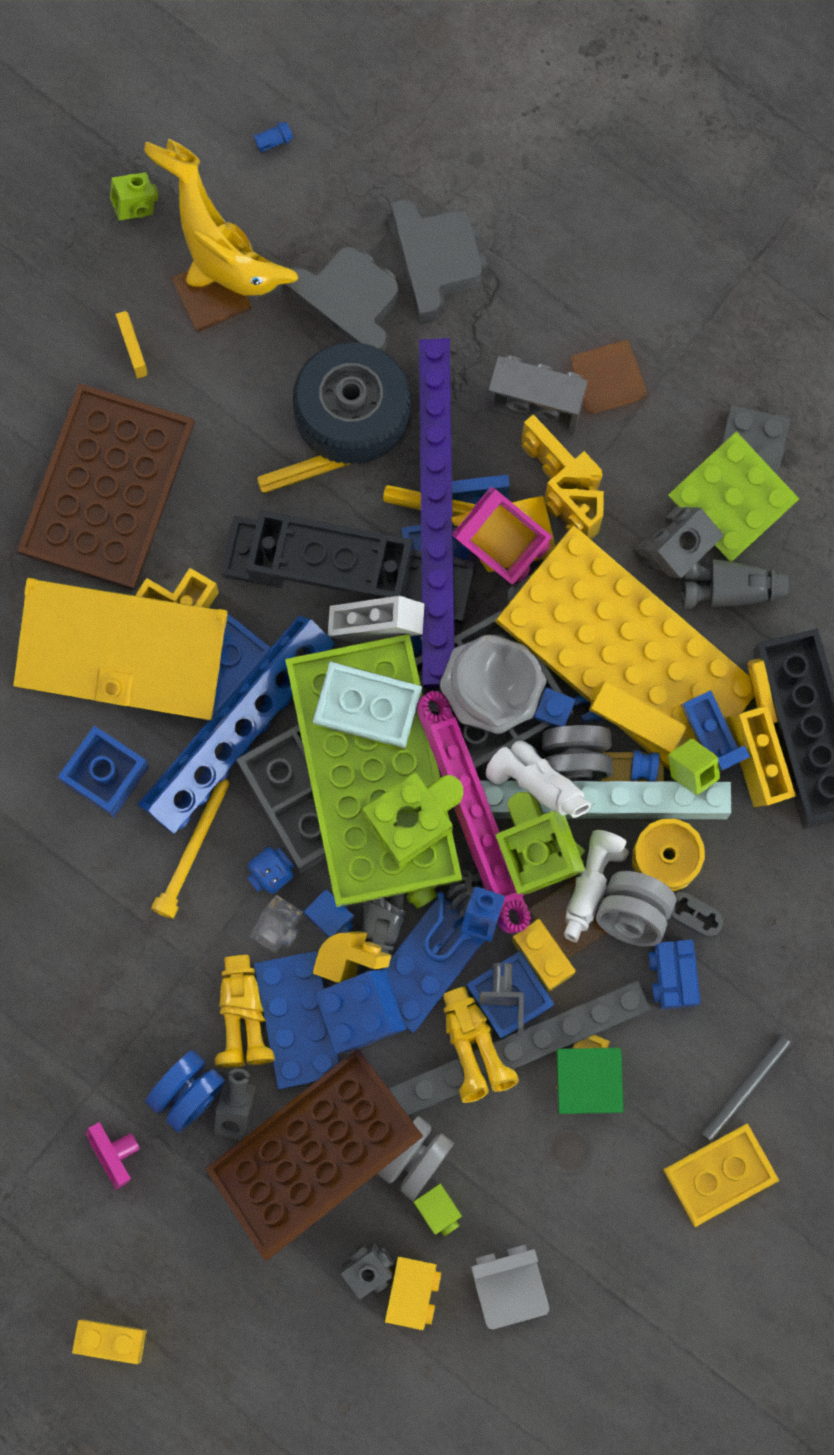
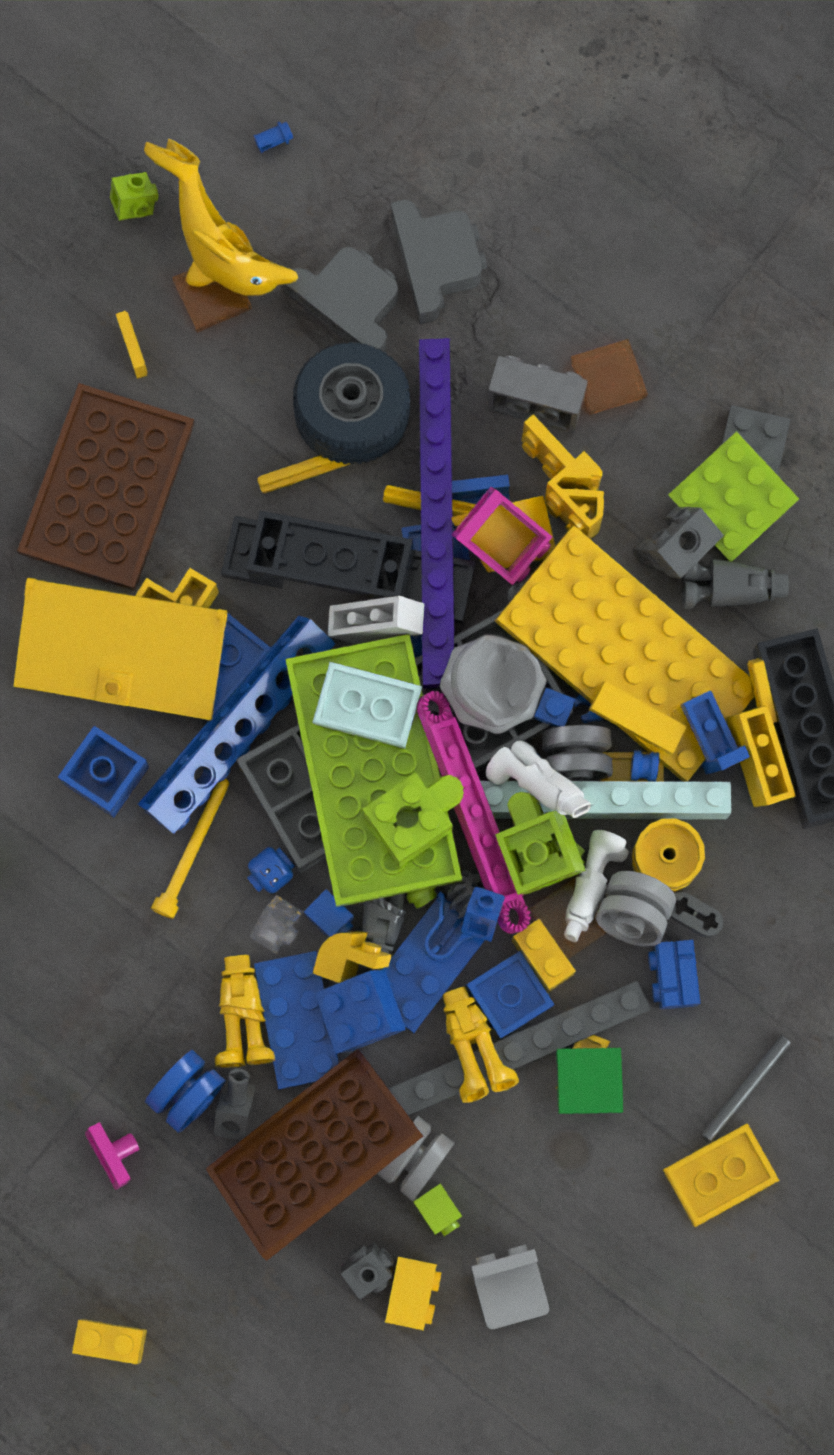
dark grey bracket [479,963,524,1036] -> none
lime brick [668,738,720,795] -> none

